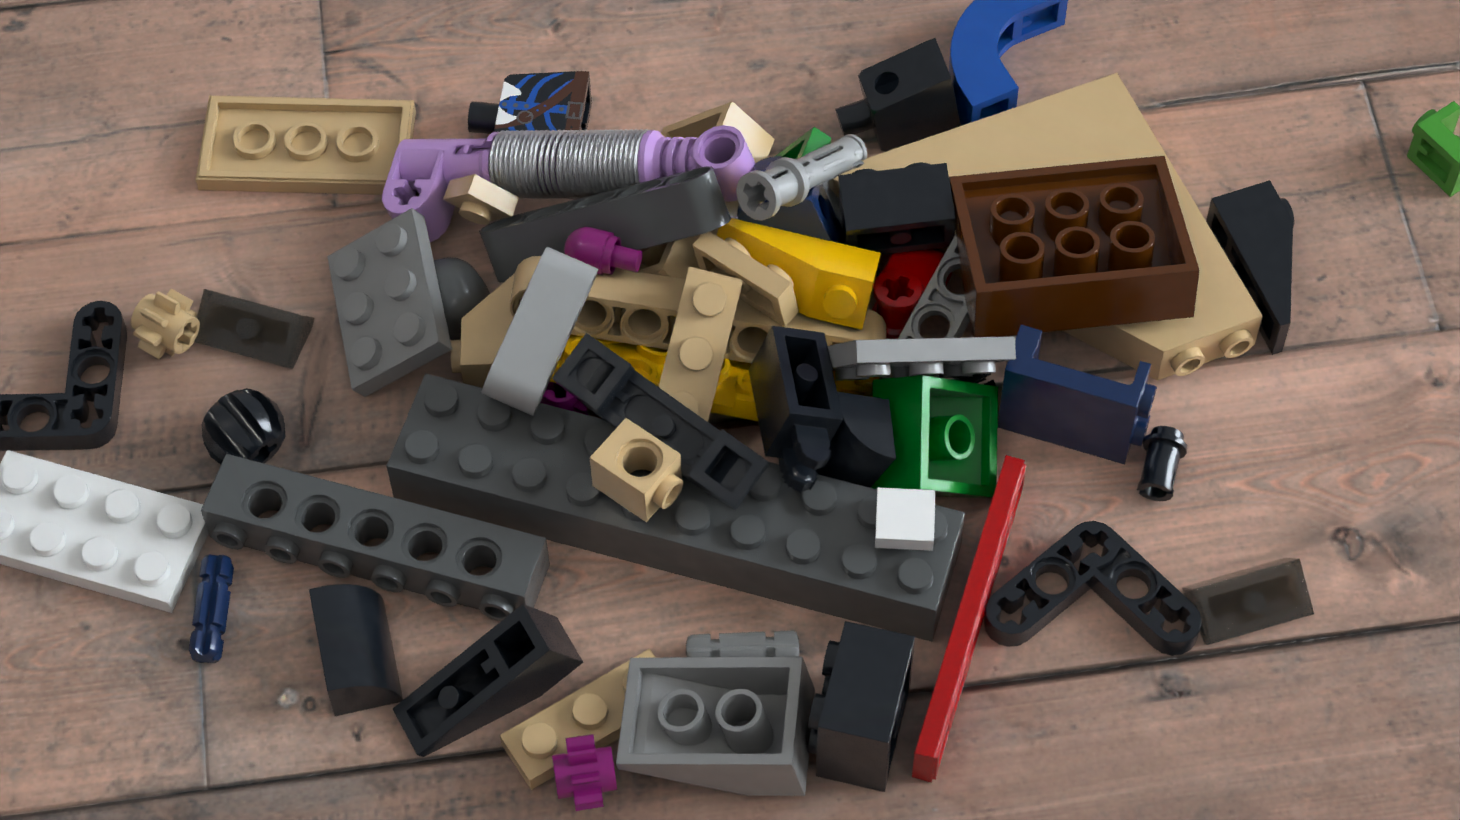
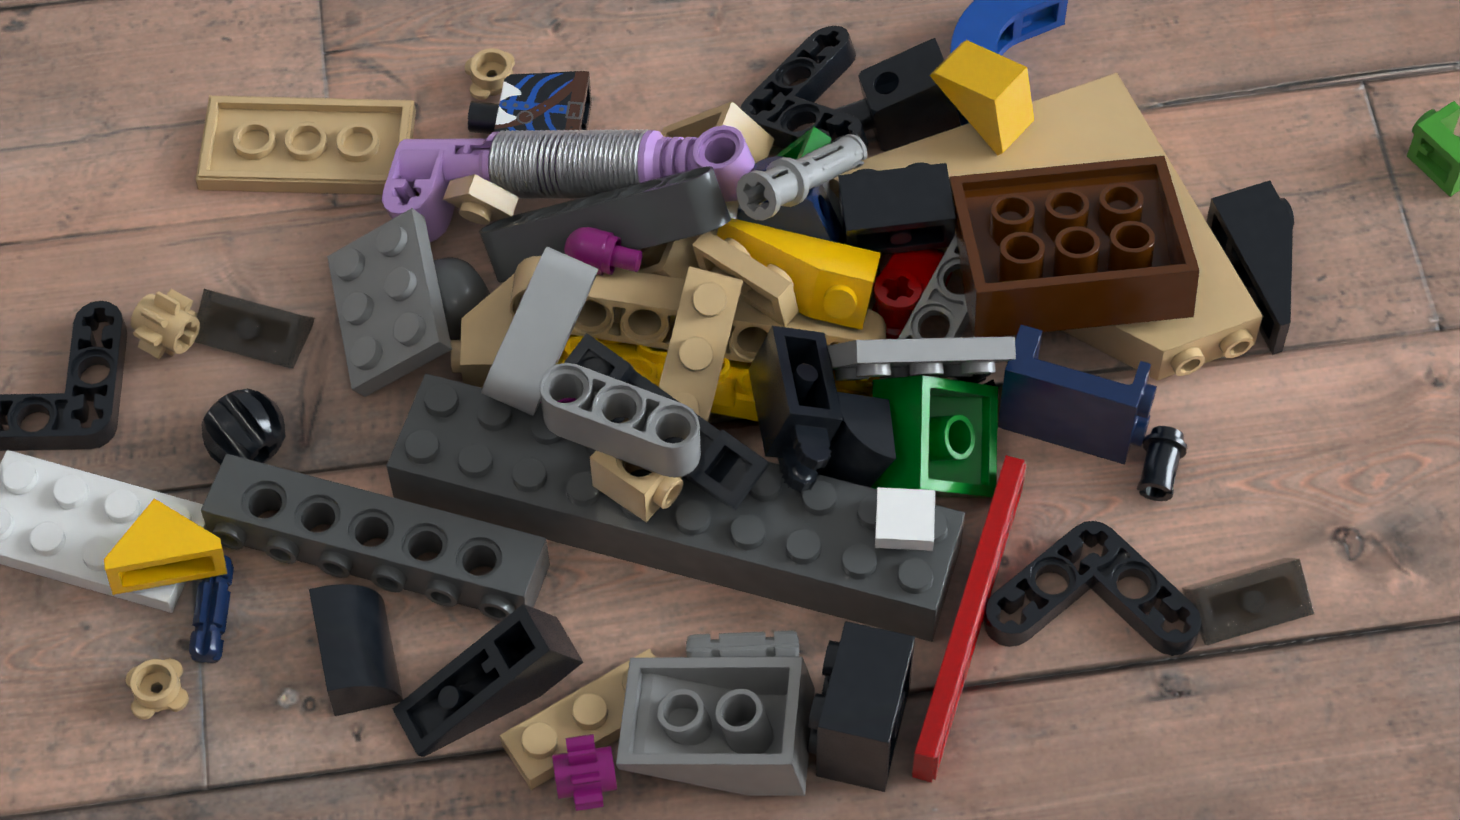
none -> yellow slope [104,498,227,595]
none -> tan plate [125,658,189,720]
none -> tan plate [465,48,515,100]
none -> light grey beam [539,363,701,478]
none -> black beam [740,26,869,151]
none -> yellow slope [929,40,1034,156]

